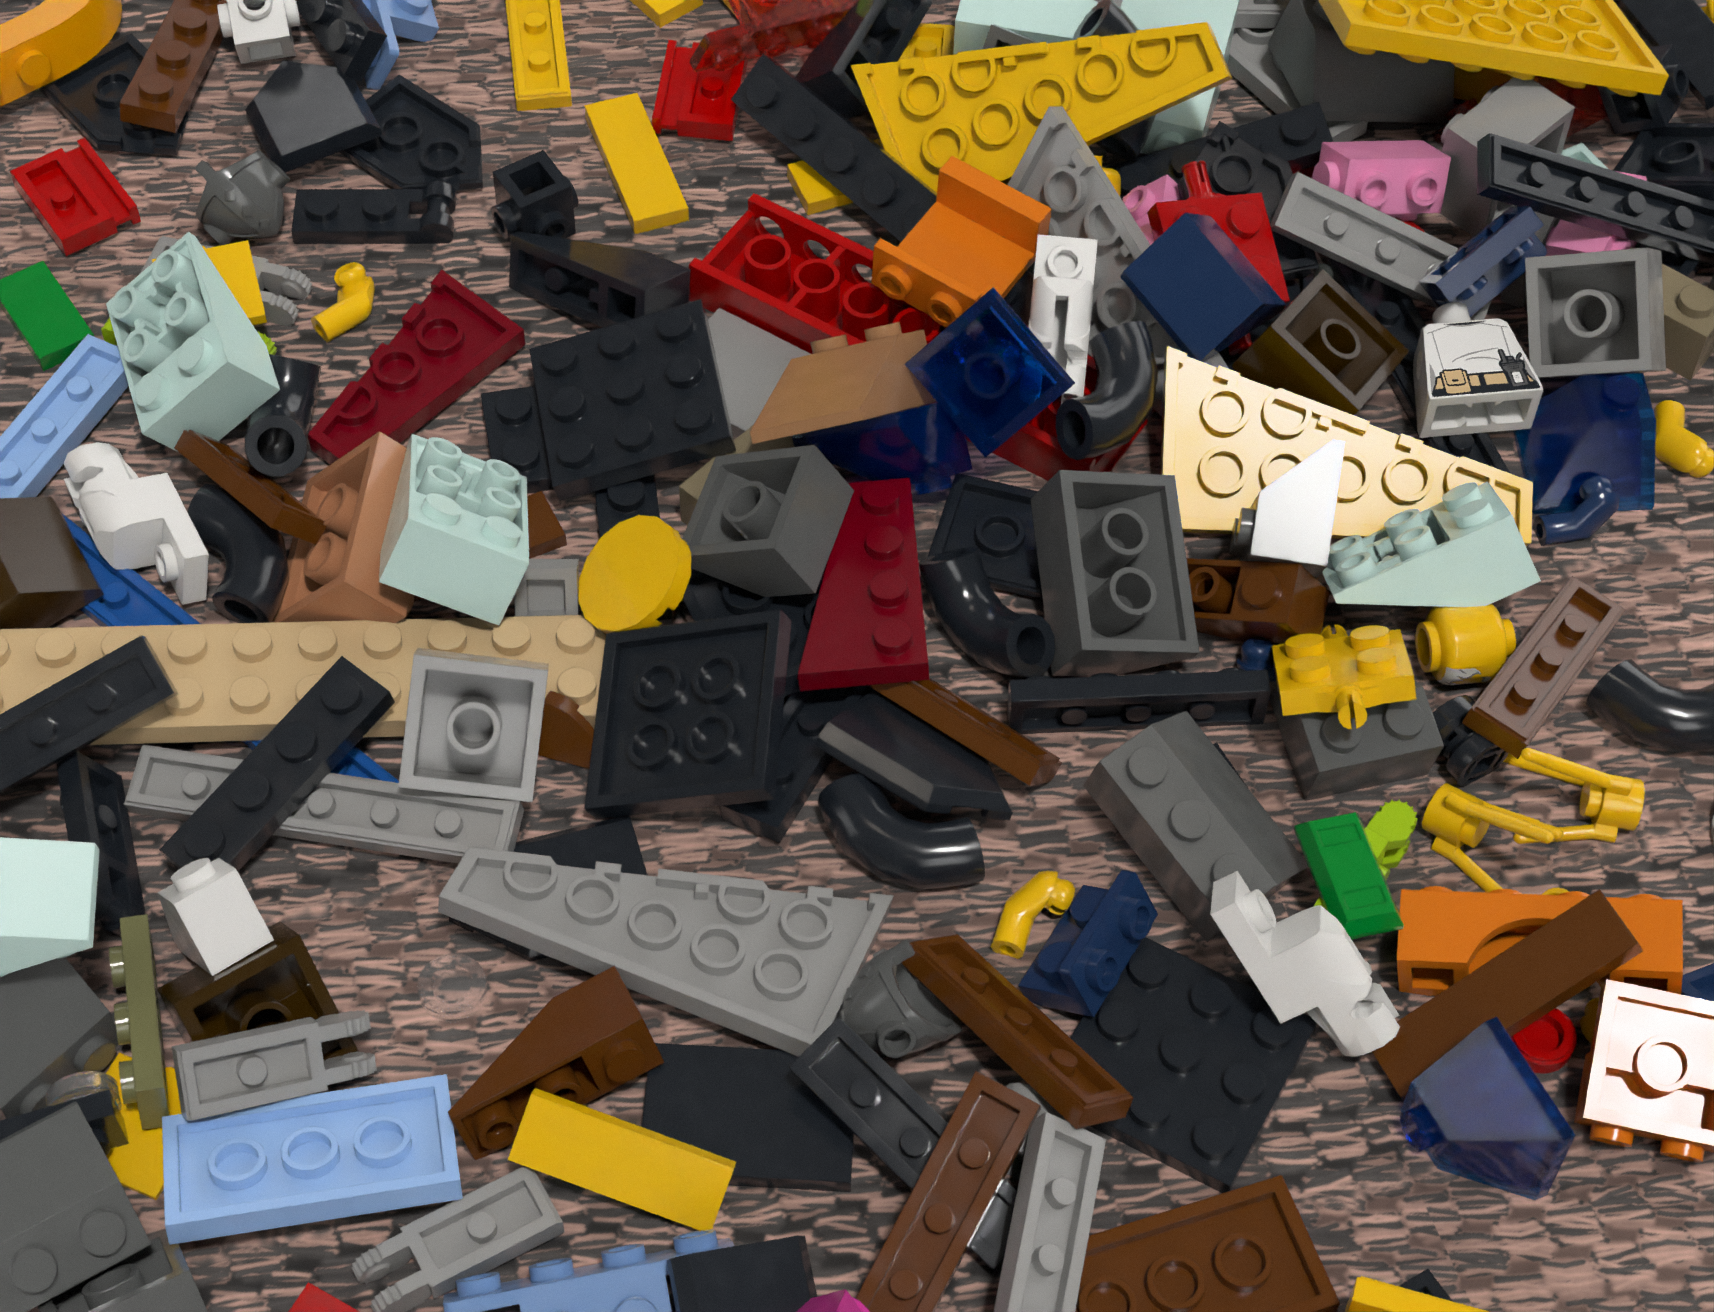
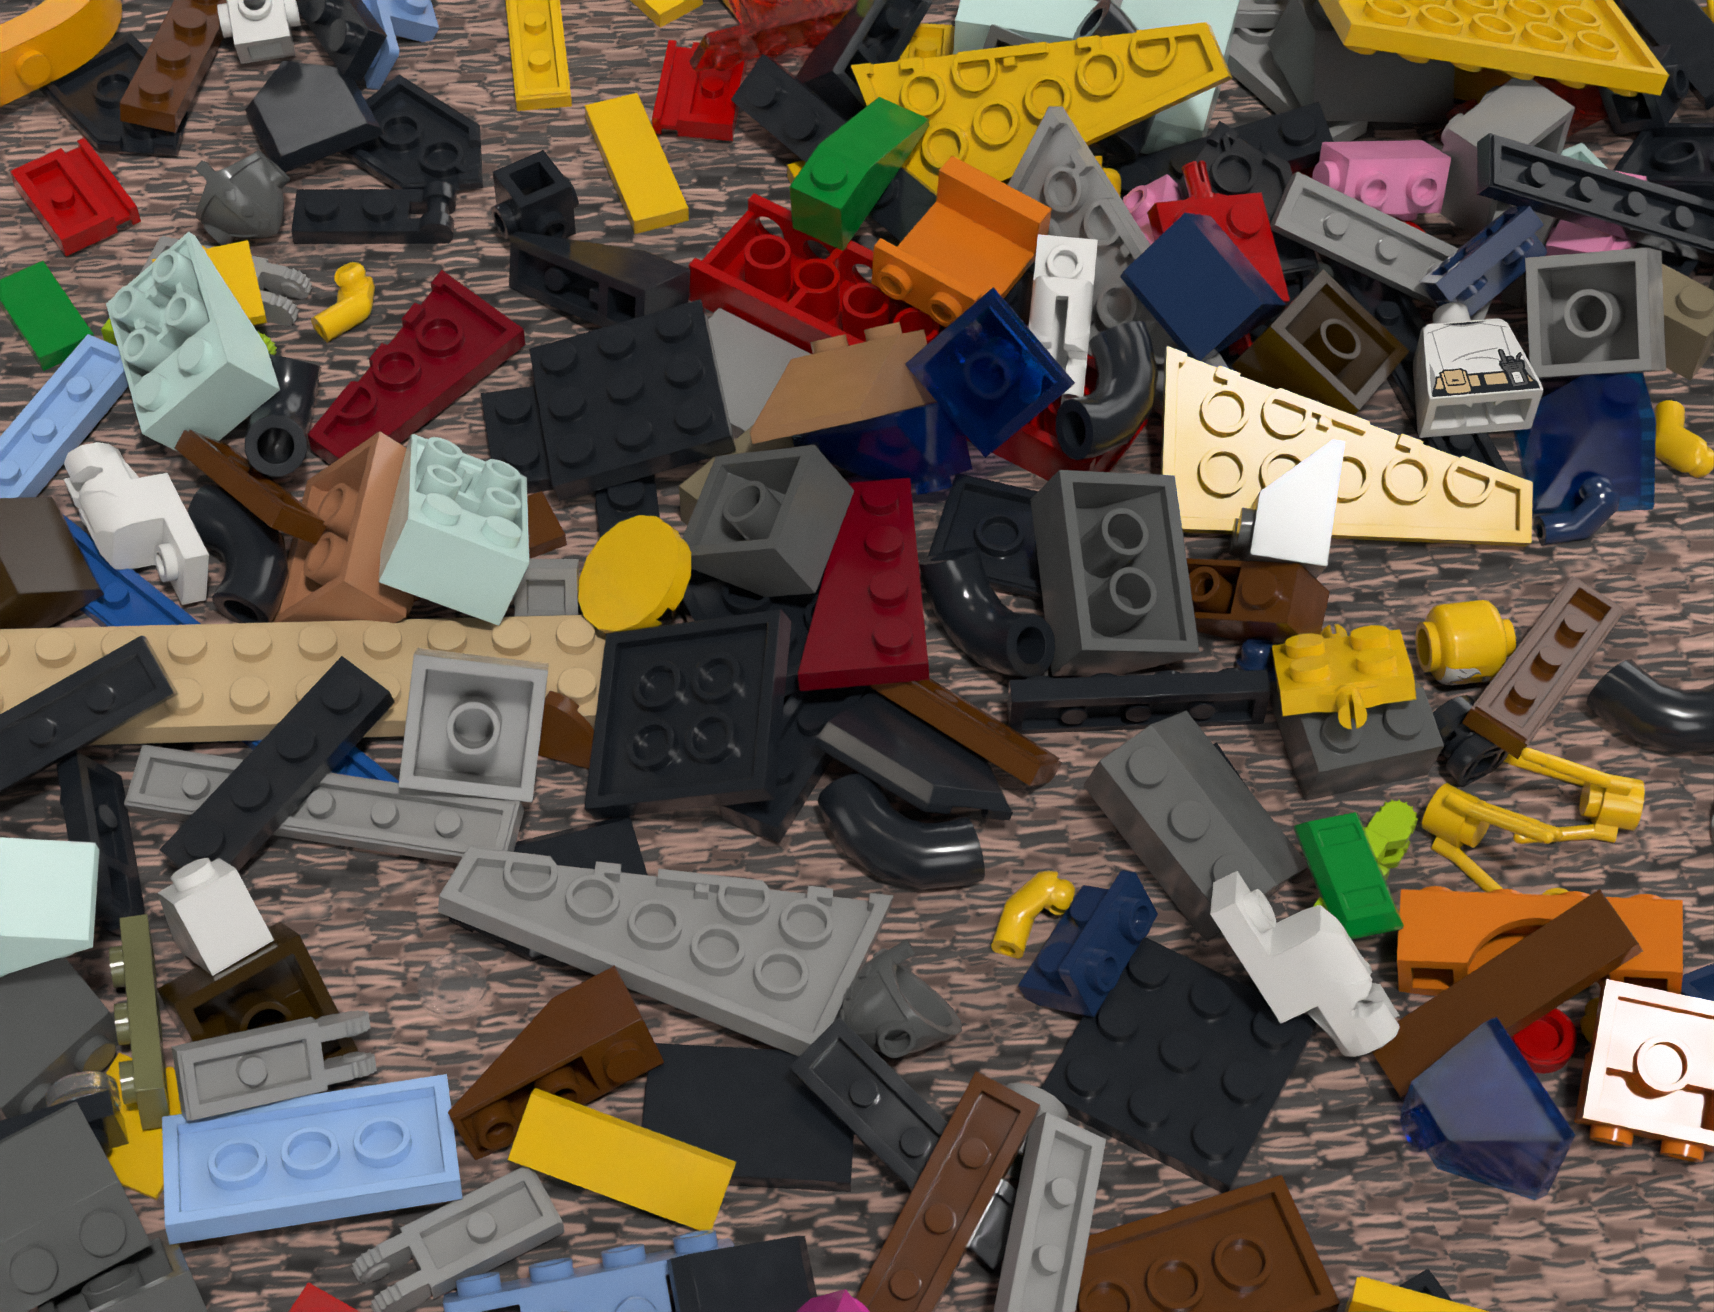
reddish brown tile [901,934,1134,1129] -> none
light aqua slope [1322,481,1541,607] -> none
none -> green slope [789,97,929,251]

